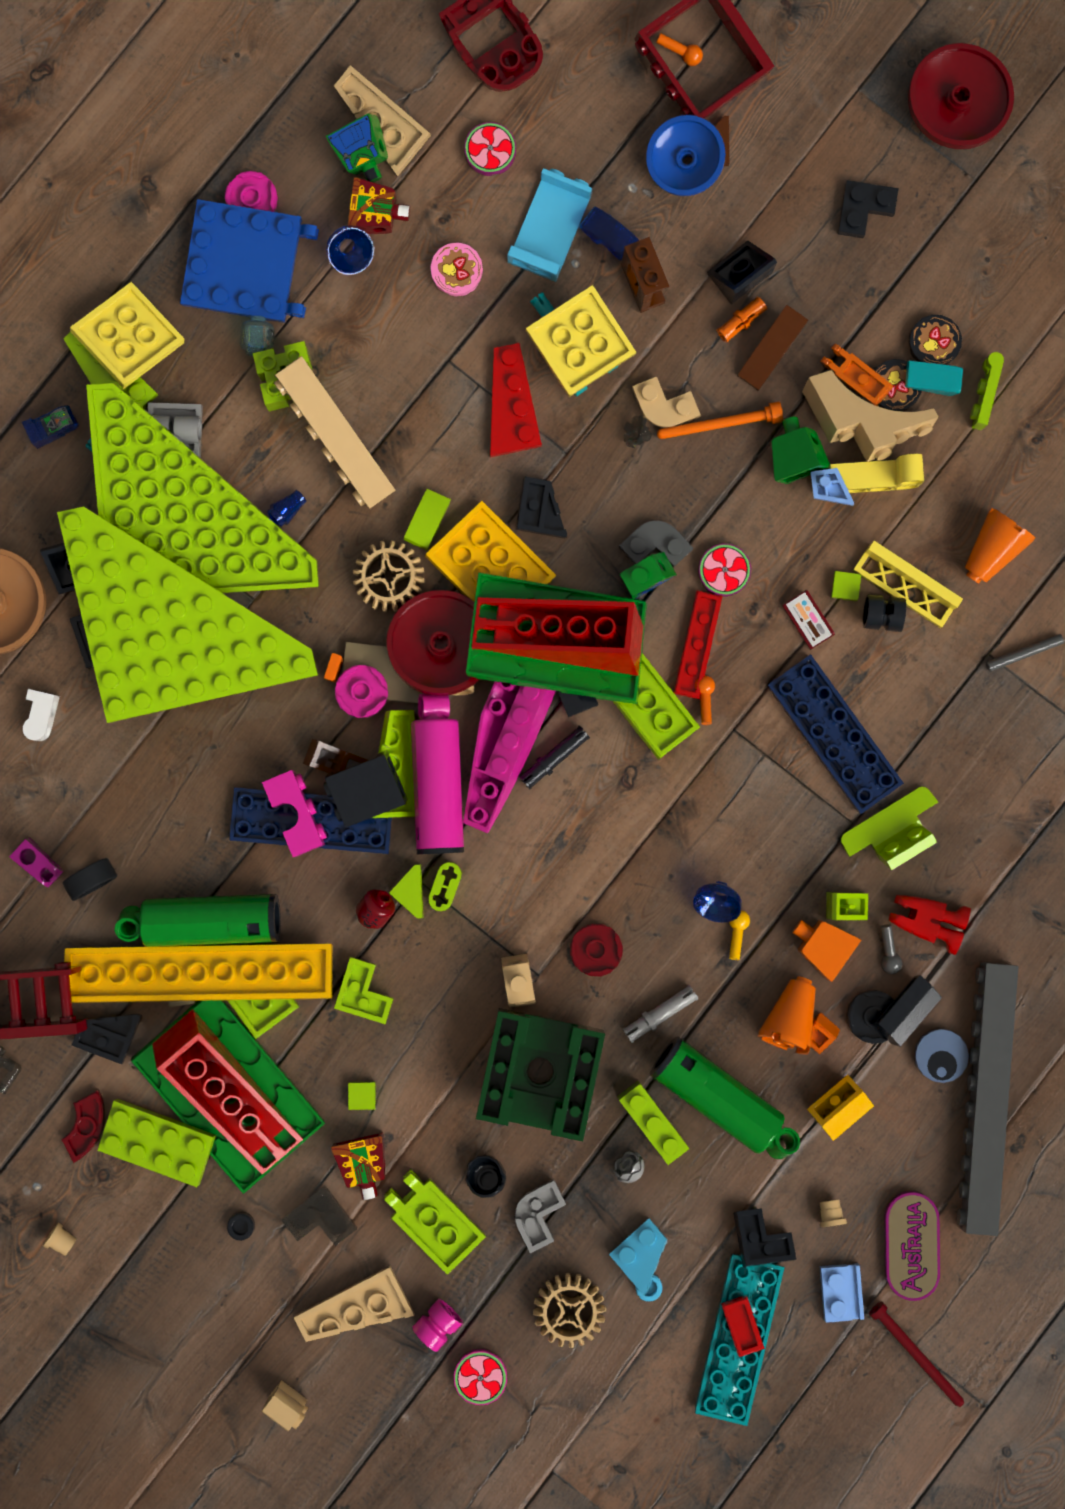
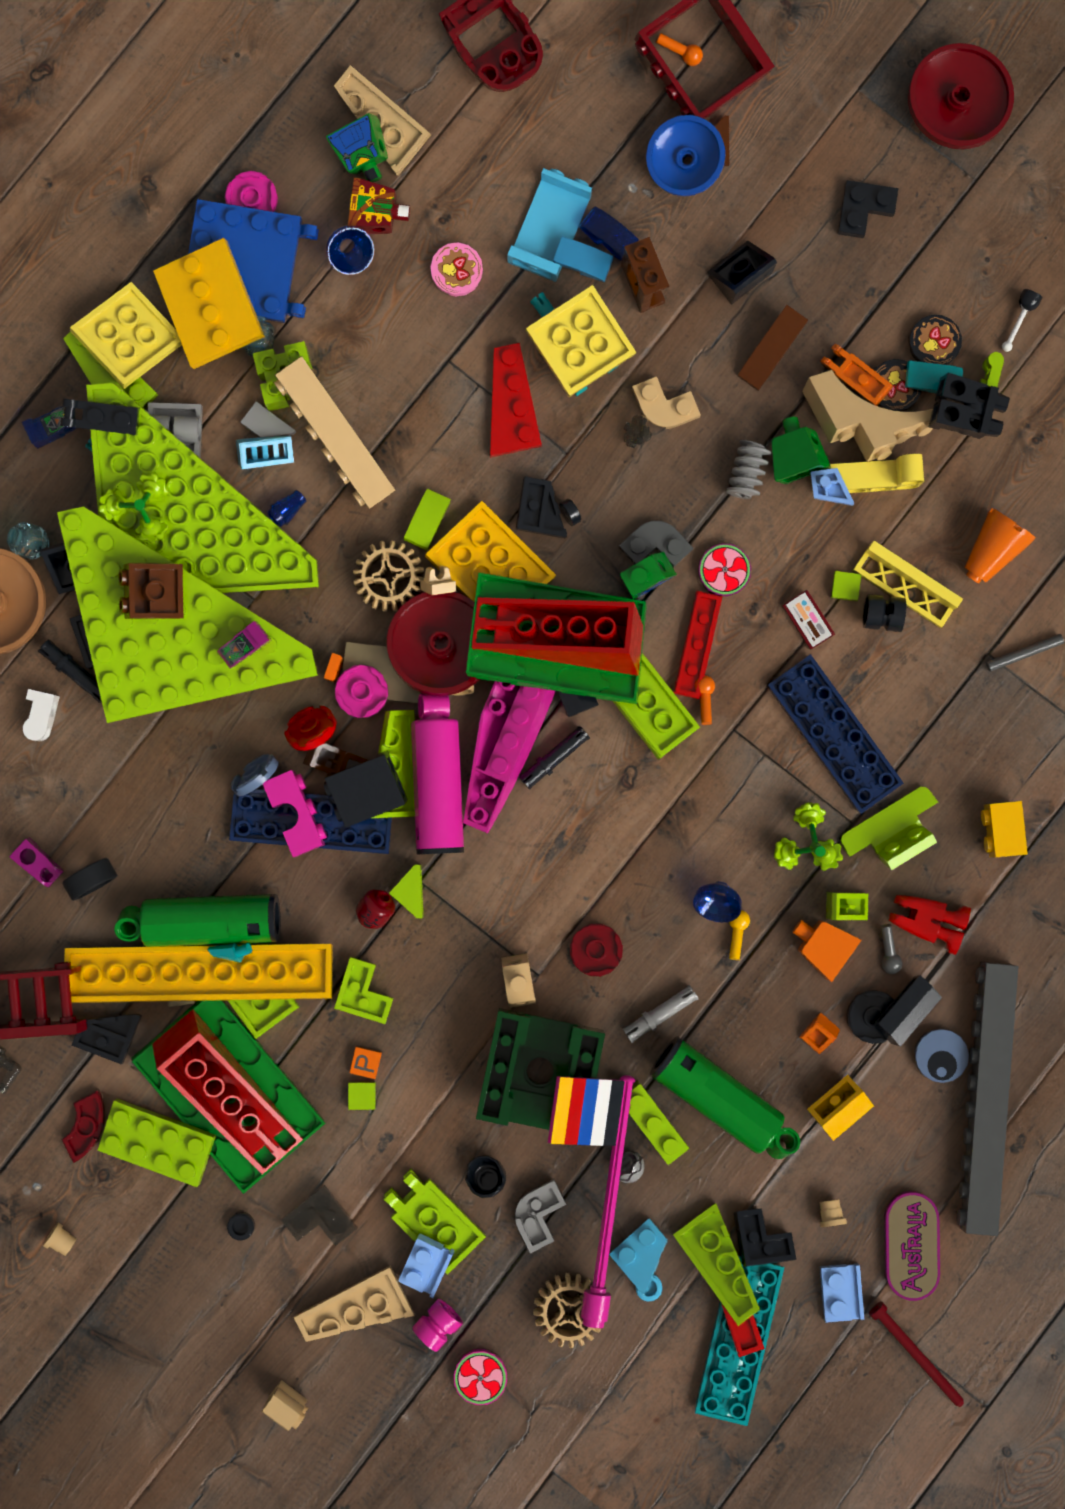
torso [331,1132,386,1200] -> none
lime beam [429,862,462,911] -> none
tile [465,122,516,176] -> none
orange piece [657,401,783,439] -> none
orange pin [716,296,767,343] -> none
orange cone [757,976,816,1055] -> none
none -> clear light blue head [7,522,49,559]
none -> black pin [38,639,102,703]
none -> black plate [60,399,140,435]
none -> lime plant [98,473,169,544]
none -> reddish brown plate [118,563,184,619]
none -> yellow plate [153,238,265,369]
none -> teal bar [208,943,252,963]
none -> leg [217,621,272,669]
none -> sand blue tile [230,754,279,796]
none -> medium azure slope [236,436,294,469]
none -> light grey tile [240,402,296,437]
none -> red tile [284,706,337,751]
none -> orange tile [350,1046,382,1079]
none -> light blue plate [398,1234,455,1298]
none -> tan tile [420,565,456,595]
none -> flag [548,1075,635,1328]
none -> dark azure slope [553,236,614,282]
none -> black tile [559,499,581,526]
none -> lime wing [673,1203,760,1326]
none -> light grey piece [726,440,771,499]
none -> lime plant [774,802,843,871]
none -> black hips [928,373,1010,439]
none -> yellow brick [981,801,1028,858]
none -> hinge [1002,289,1043,352]

